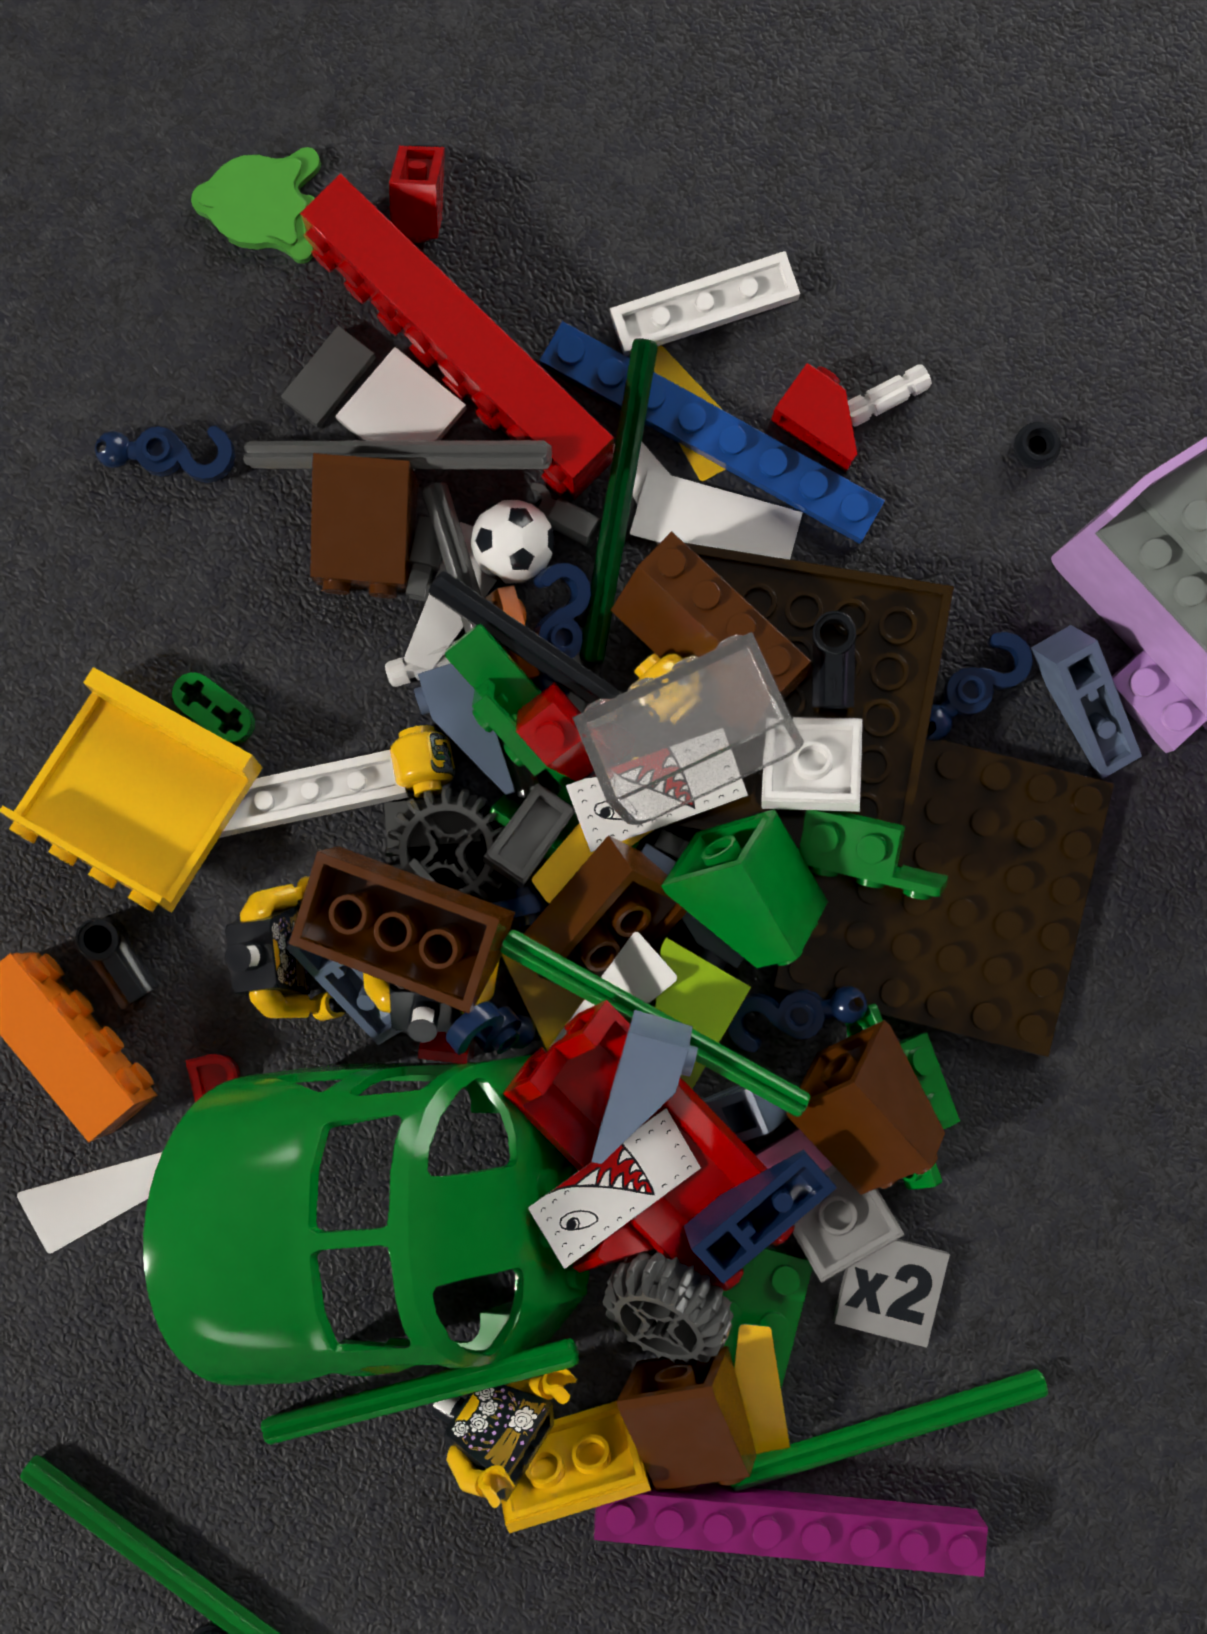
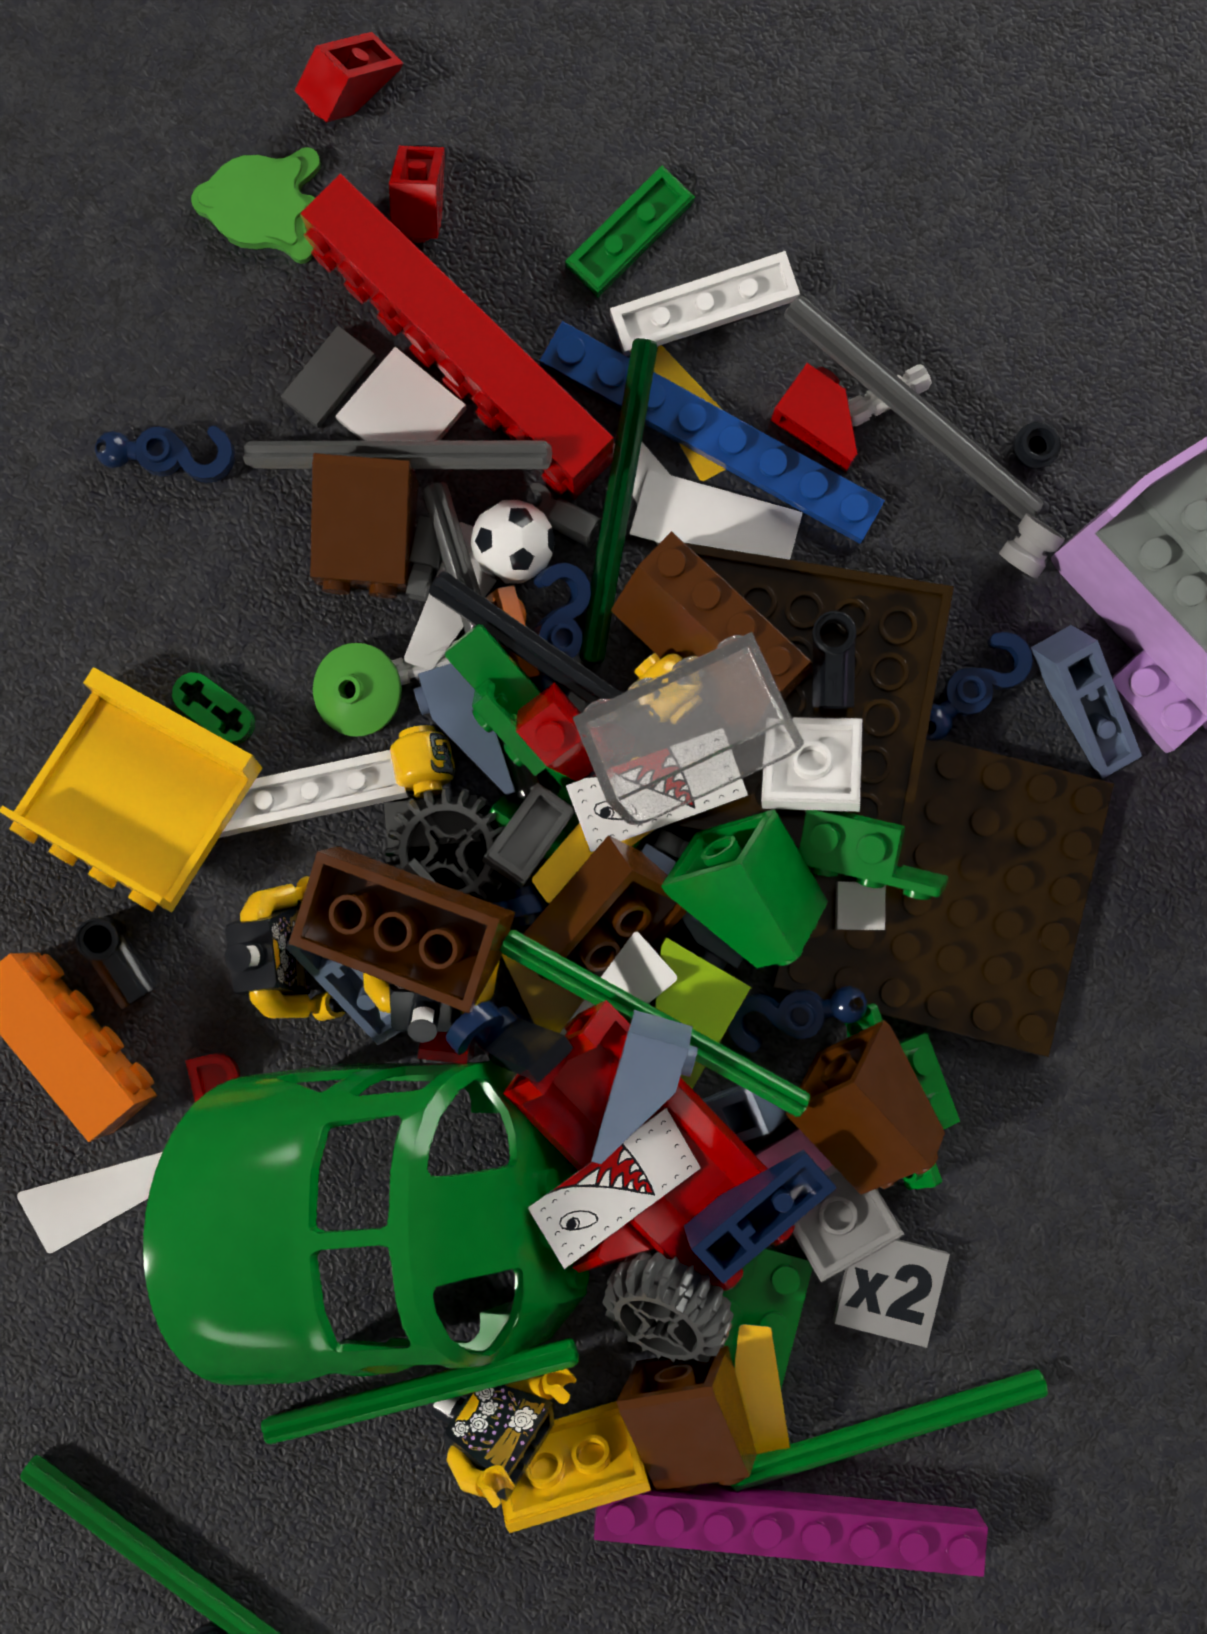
none -> red slope [294,32,403,123]
none -> bright green dish [313,643,402,737]
none -> black tile [483,1018,573,1082]
none -> green tile [565,165,695,298]
none -> dark grey axle [784,295,1043,520]
none -> white tile [835,882,886,930]
none -> light grey wheel [999,513,1065,579]

